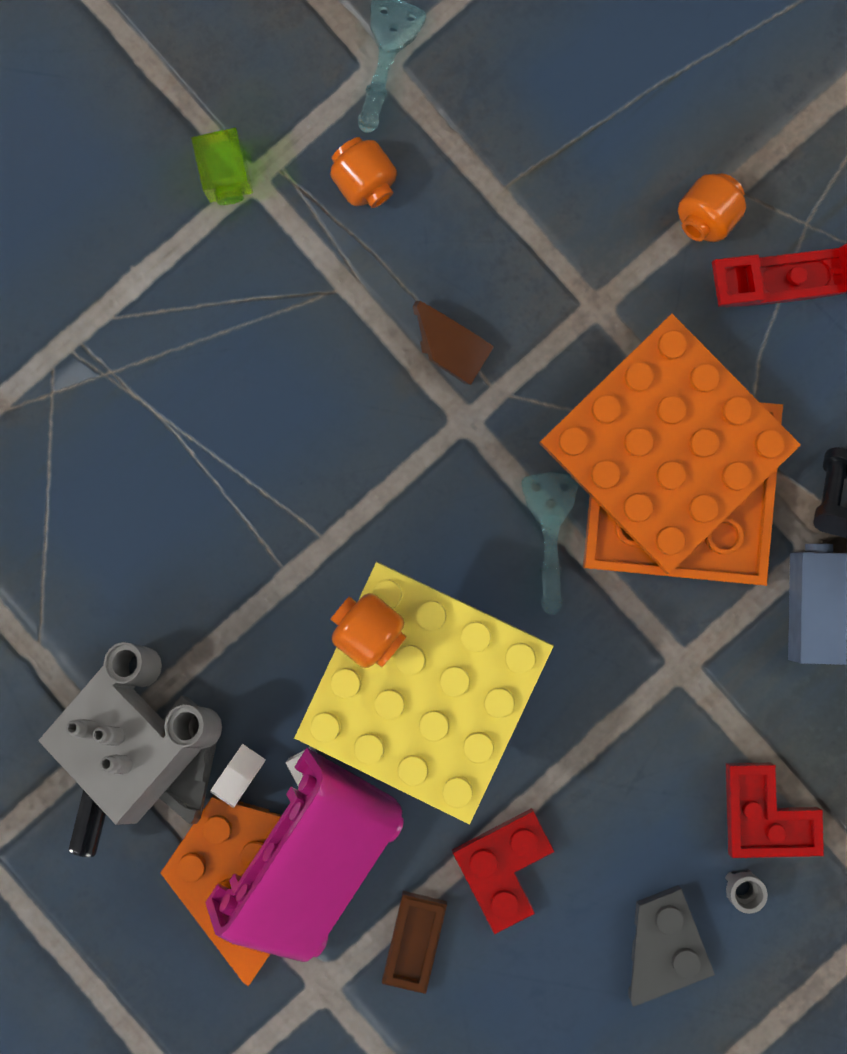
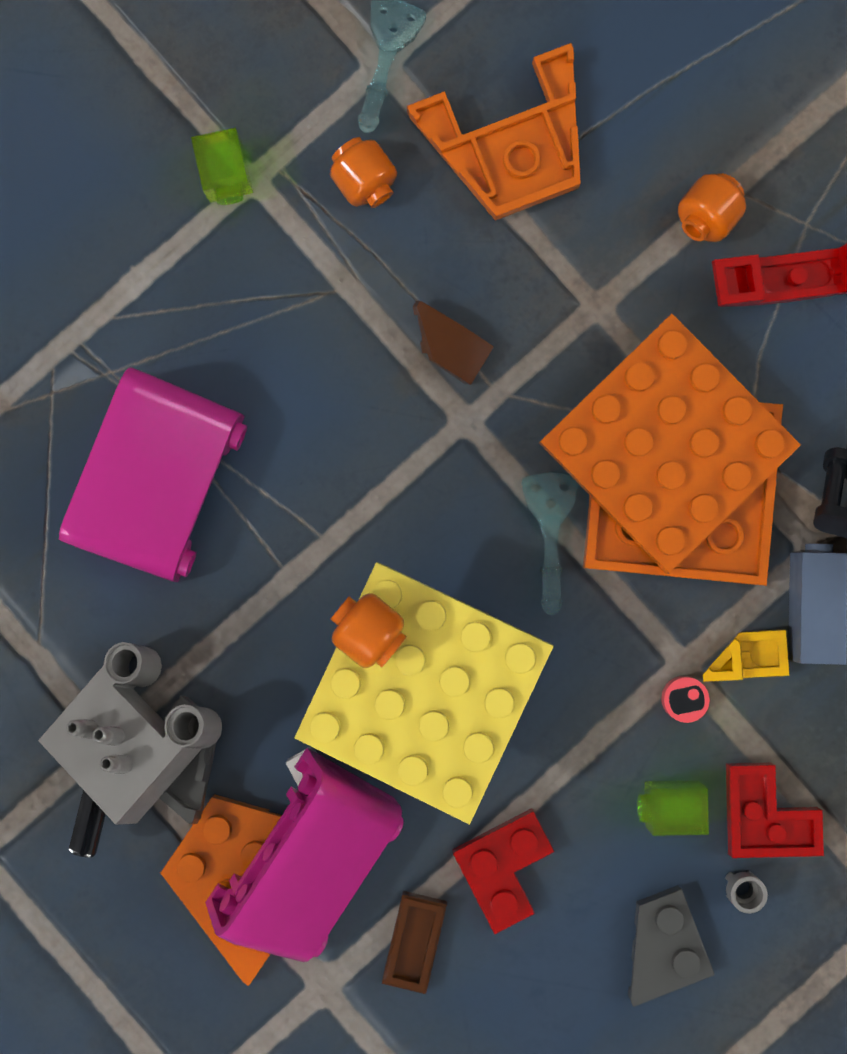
white piece [210,744,266,808] -> none
none -> dark pink windscreen [59,367,247,582]
none -> orange wing [407,43,581,221]
none -> clear neon green brick [637,780,709,836]
none -> tile [661,676,710,723]
none -> yellow slope [703,629,790,682]

